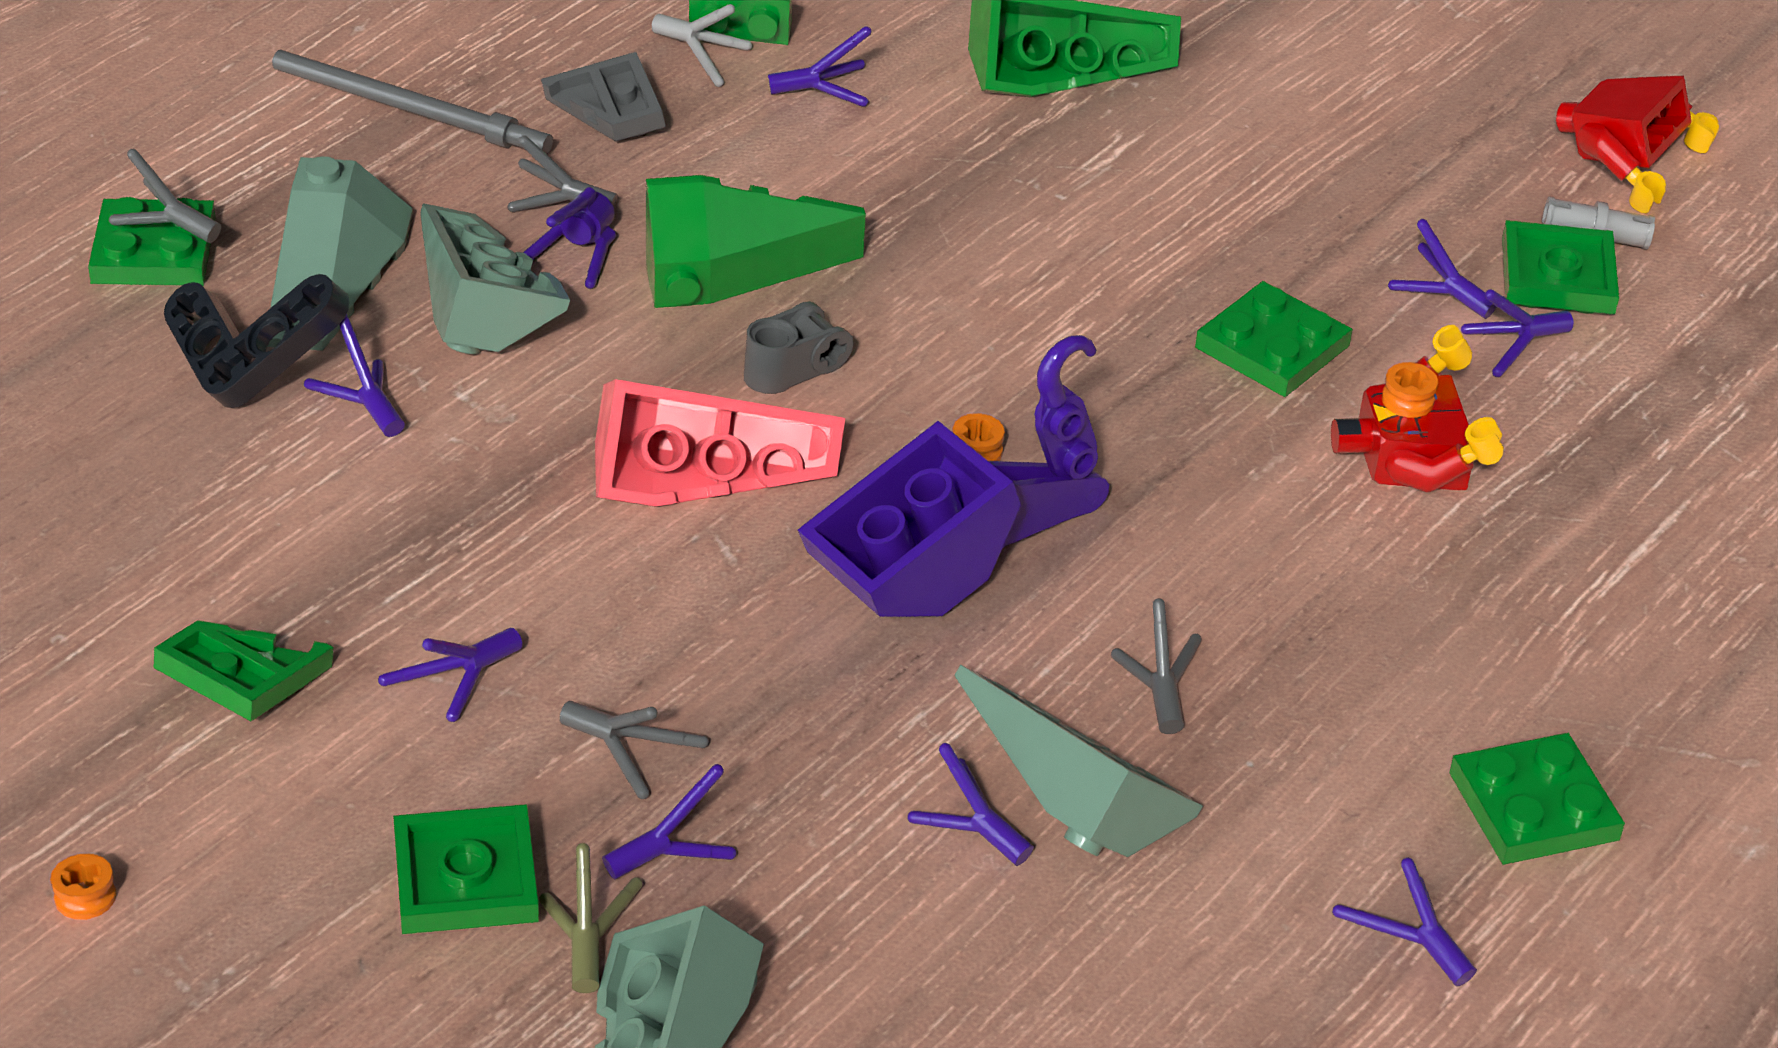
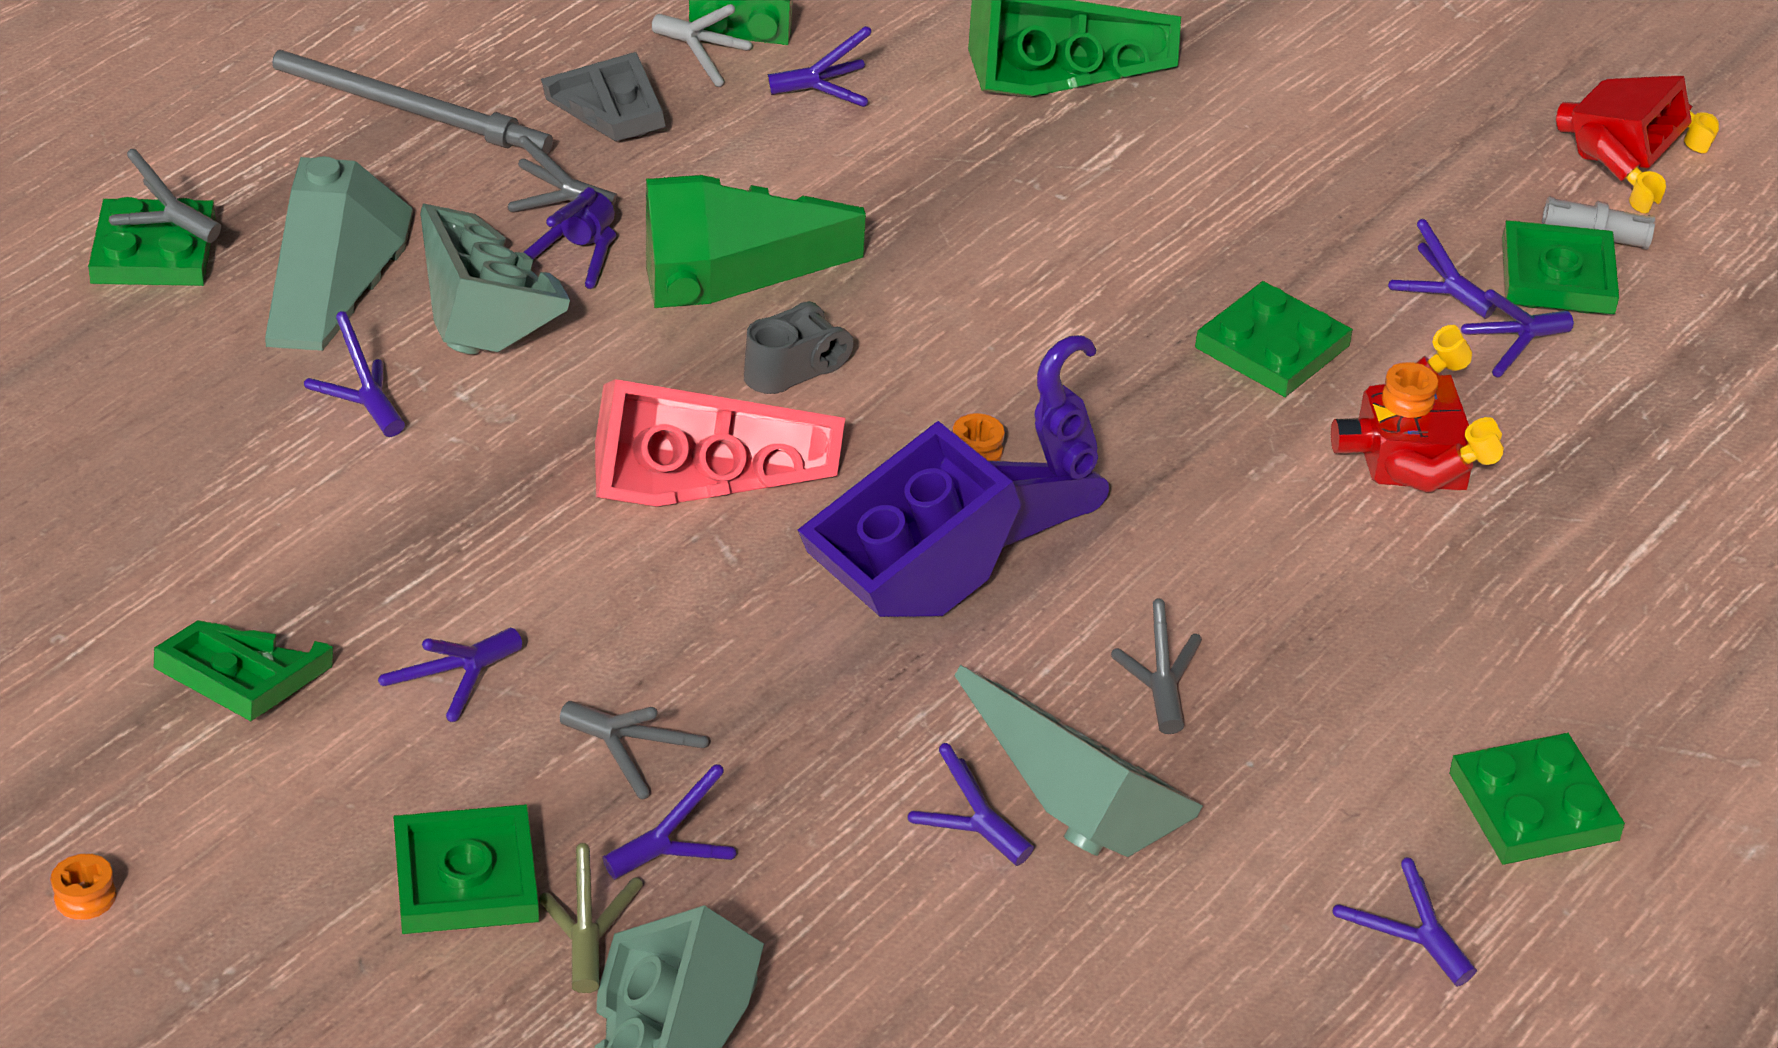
black beam [164,274,350,408] -> none

